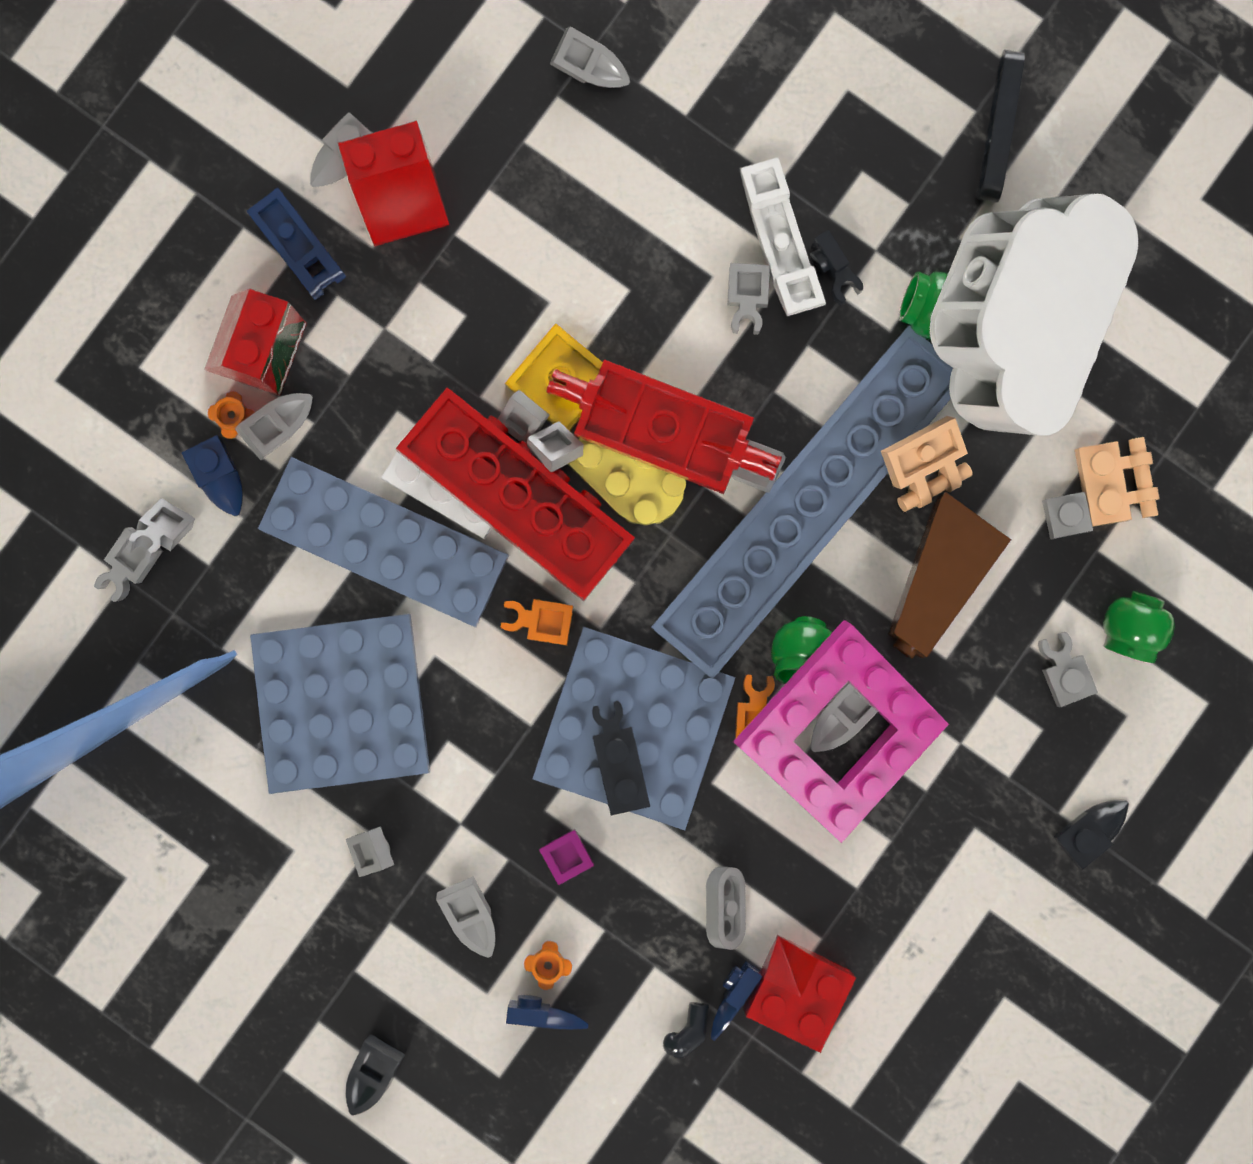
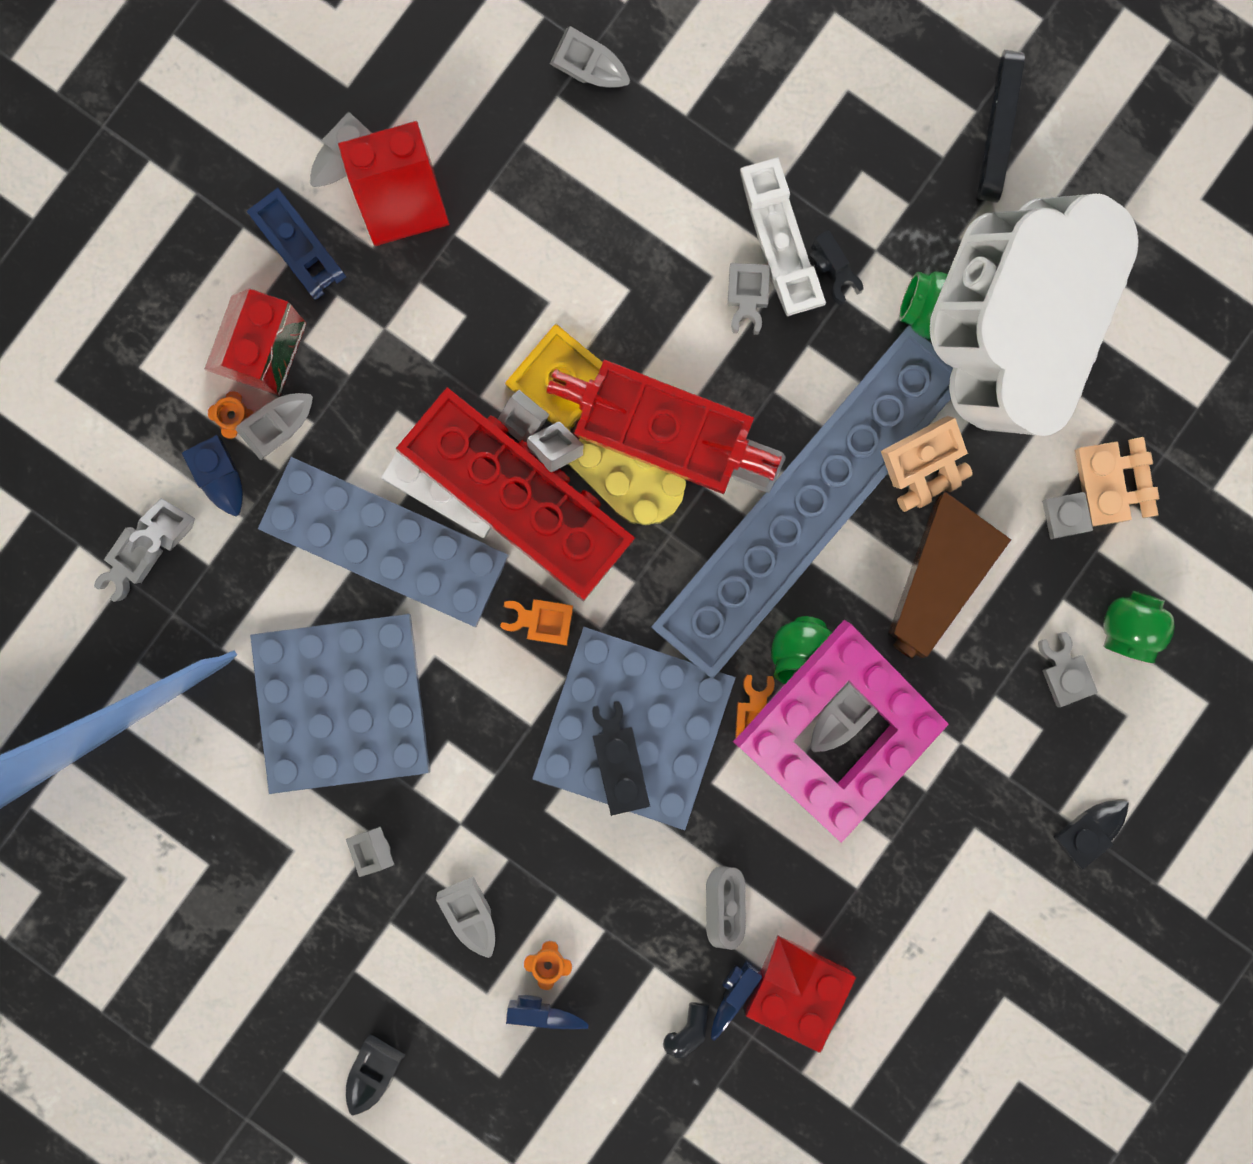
magenta plate [539,829,594,885] -> none

